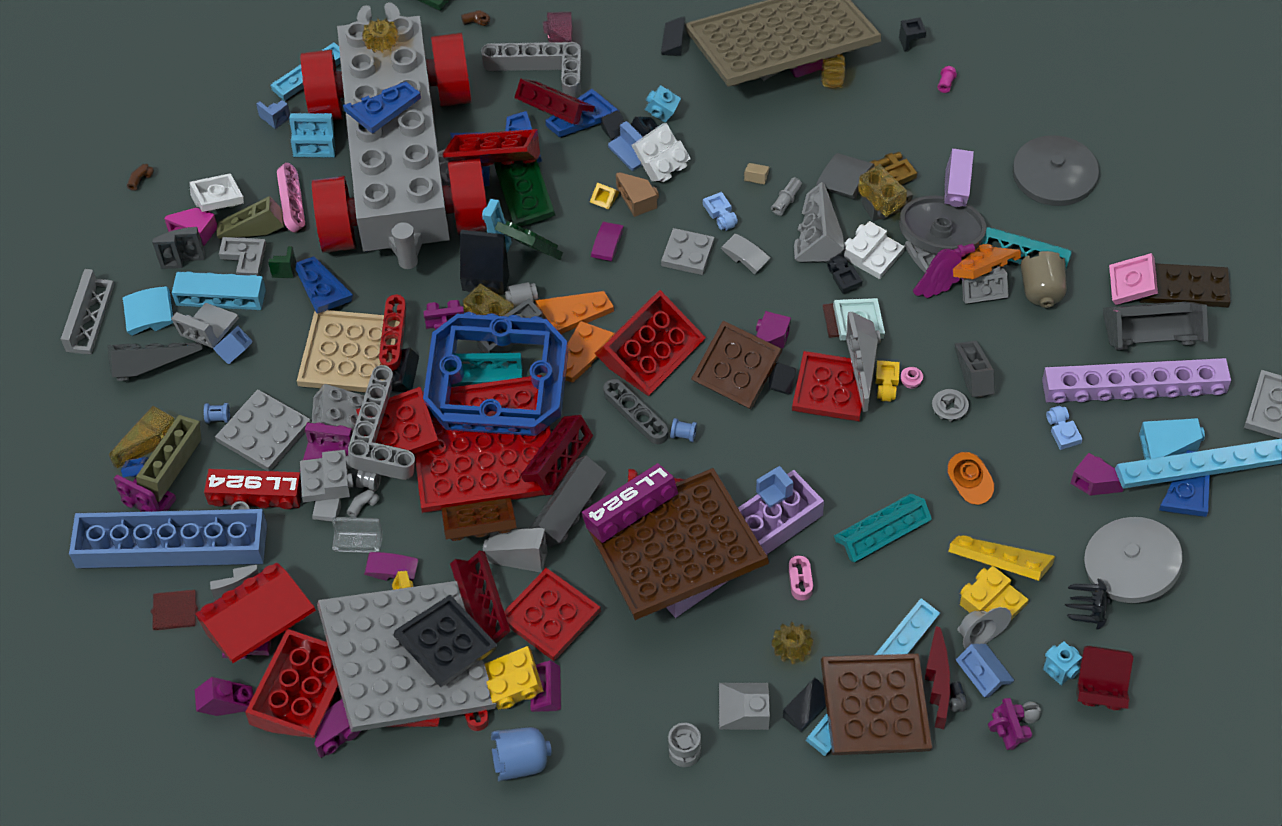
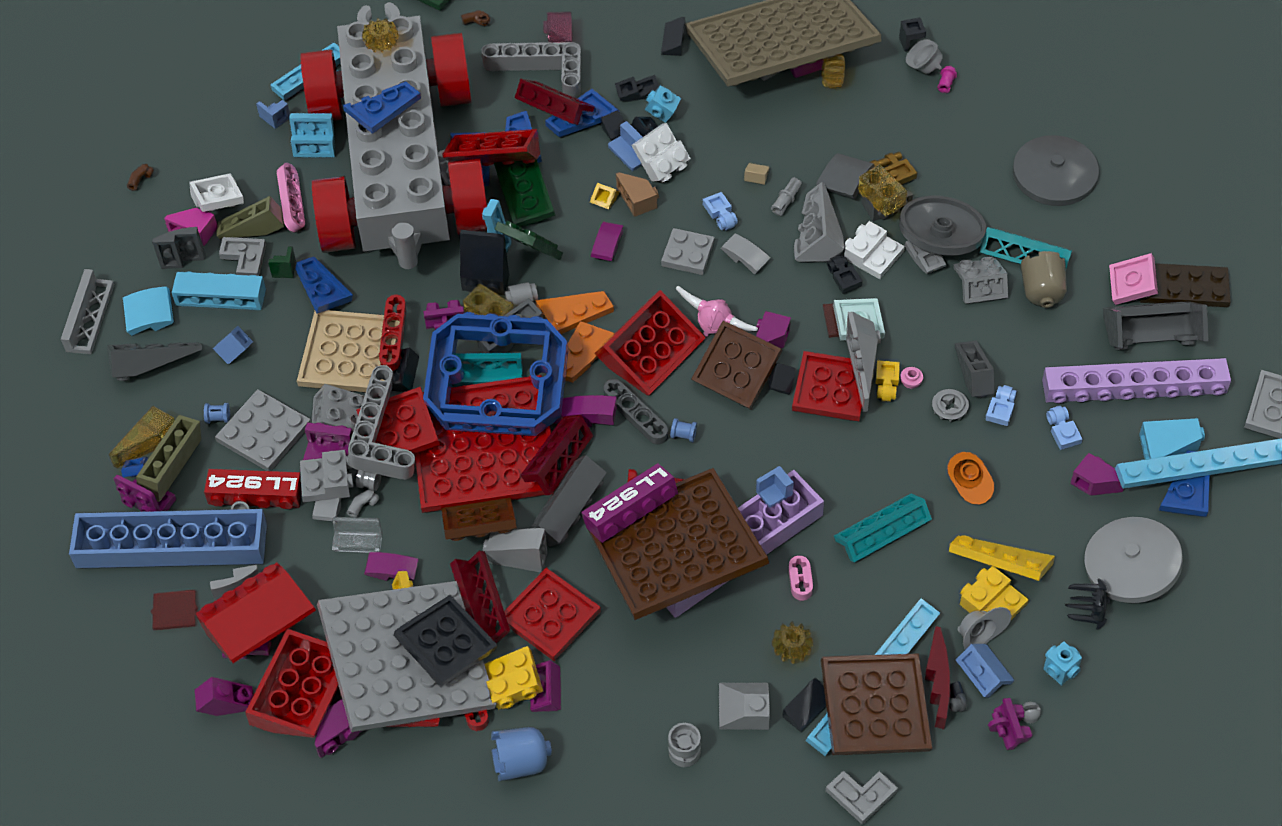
light grey bracket [171,303,239,348] -> none
magenta animal [913,243,975,298] -> none
lavender slope [944,149,974,207] -> none
orange wing [953,244,1021,279] -> none
dark red bracket [1076,646,1133,710] -> none
none -> magenta slope [553,395,617,428]
none -> black slope [615,75,659,101]
none -> bright pink helmet [676,286,758,337]
none -> light grey plate [826,771,898,825]
none -> light grey piece [906,39,943,74]
none -> light blue plate [986,385,1017,426]

